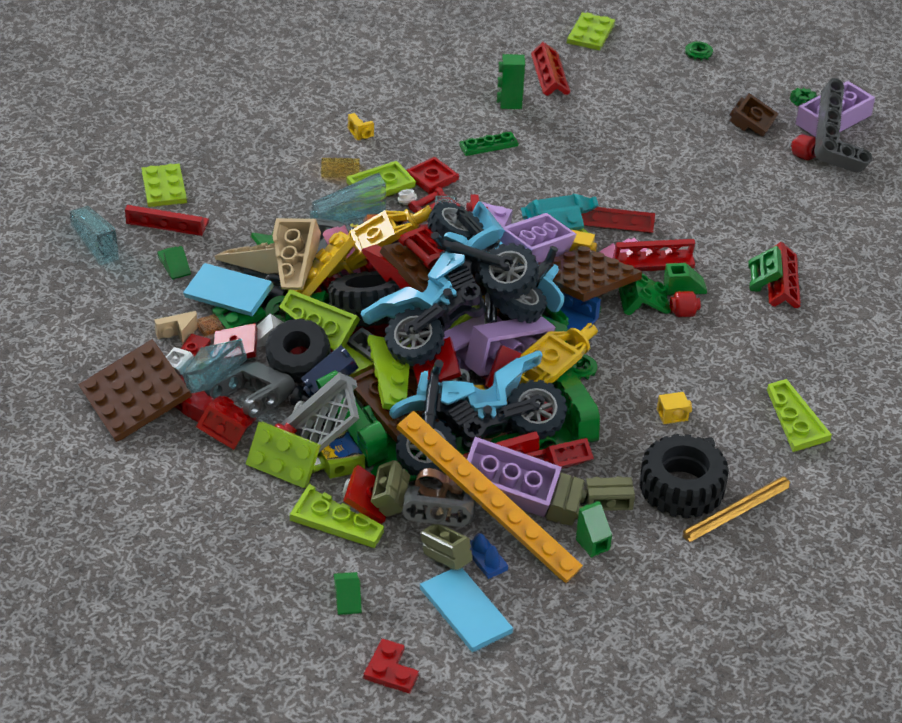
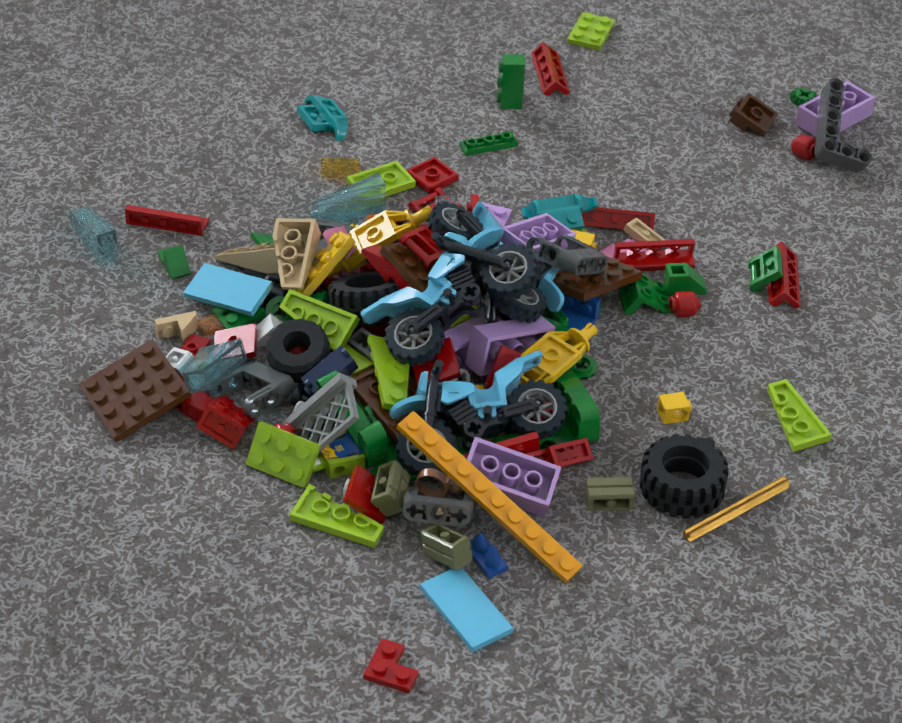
lime plate [141,164,187,207] -> none
green slope [334,572,362,615] -> none
yellow bracket [348,113,374,140] -> none
white plate [398,189,417,205] -> none
olive brick [546,472,587,526] -> none
green slope [576,501,612,558] -> none
green gear [685,41,713,61] -> none
none -> teal plate [296,95,348,141]
none -> dark grey connector [526,235,608,275]
none -> tan plate [623,217,665,250]

